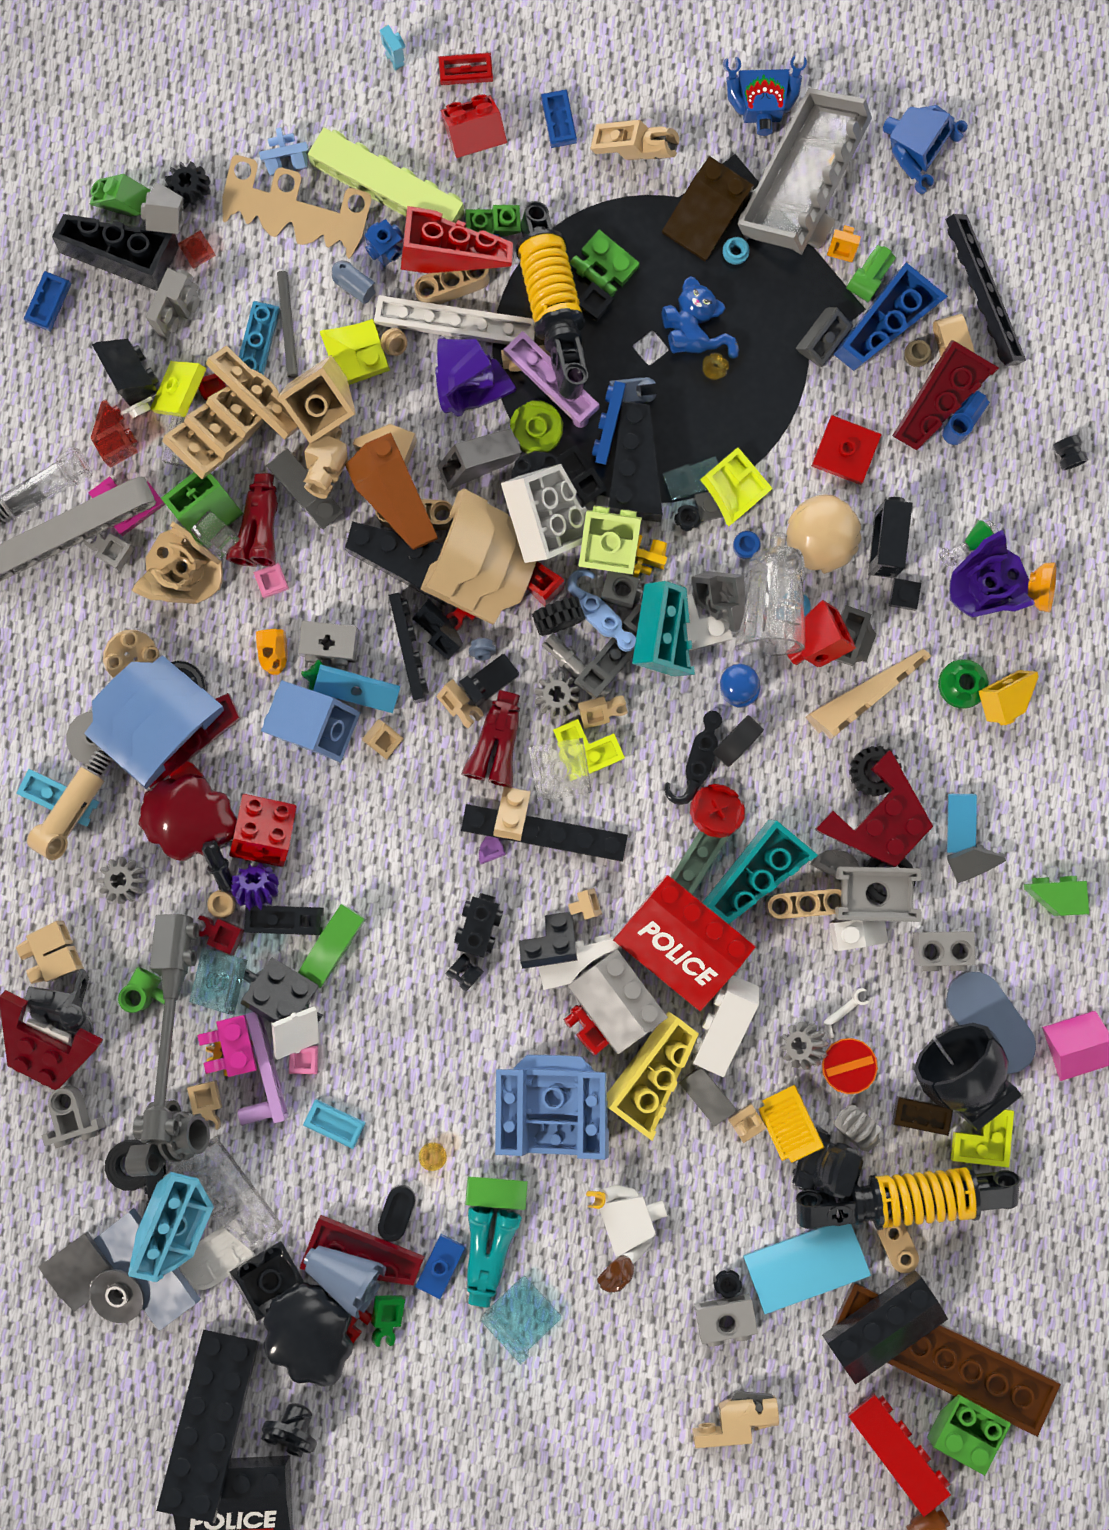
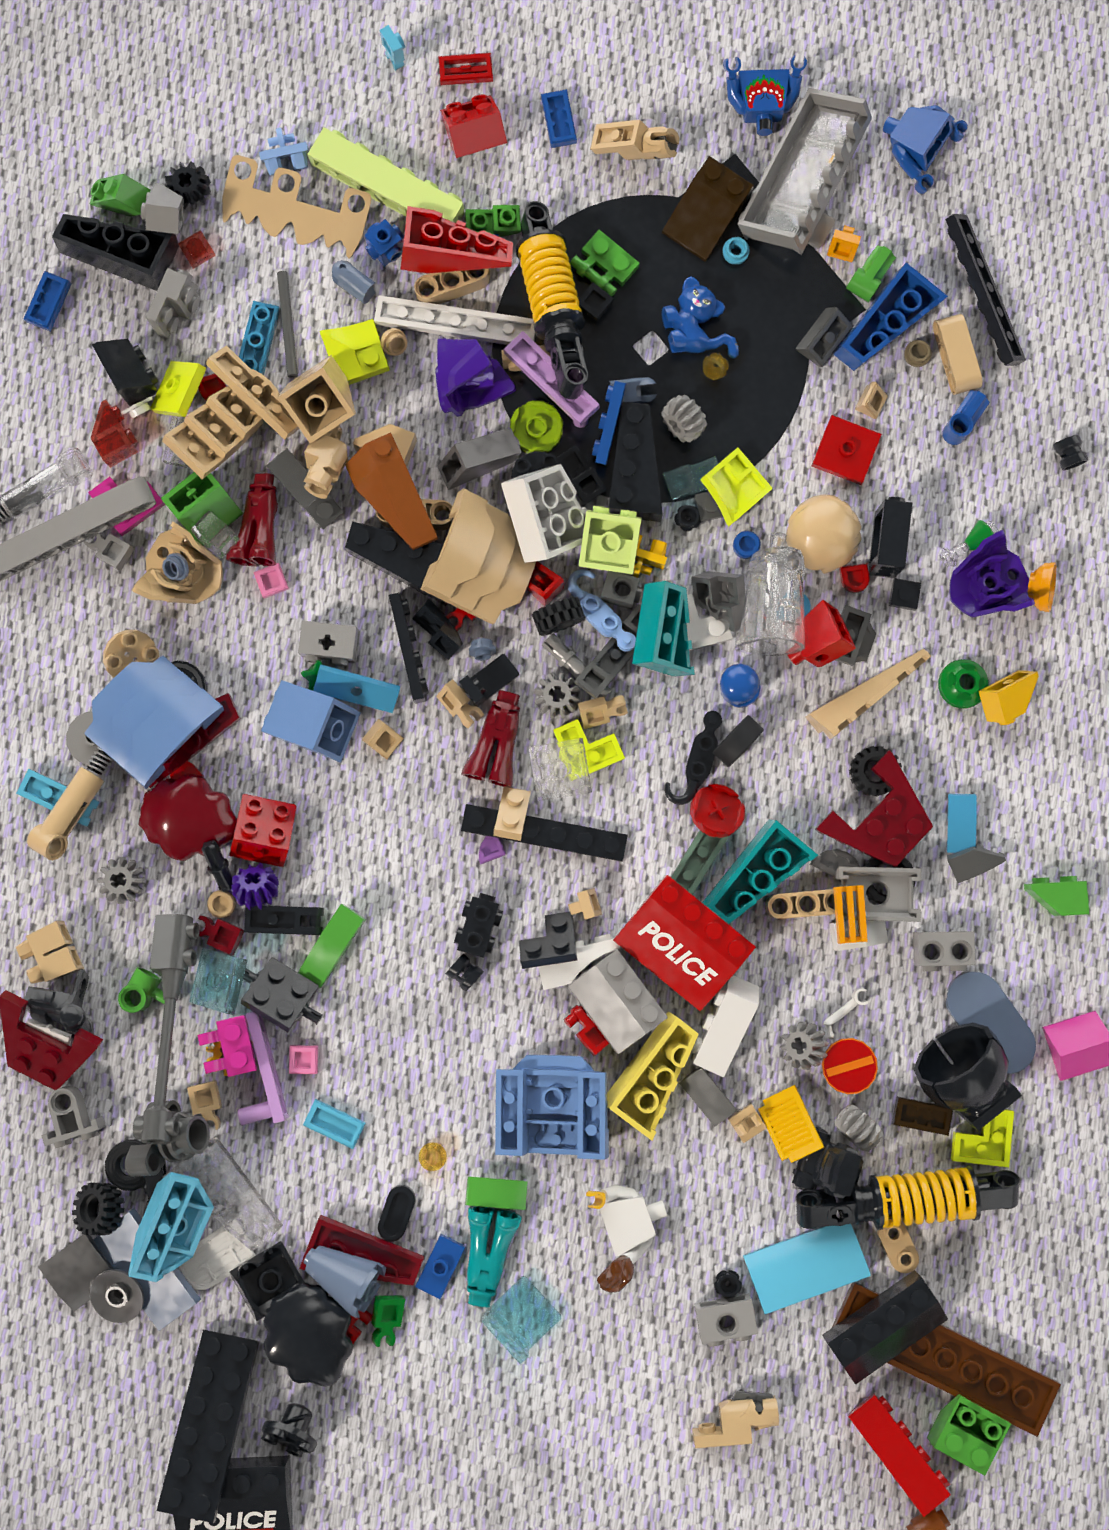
light orange rock [256,629,288,675] -> none
white piece [272,1006,319,1060] -> none
dark red wing [892,340,999,450] -> none
none -> black tyre [72,1182,125,1235]
none -> sand blue plate [162,553,189,581]
none -> light grey gear [661,395,707,443]
none -> light orange tile [833,885,868,944]
none -> red tile [839,563,870,593]
none -> tan slope [855,381,888,419]

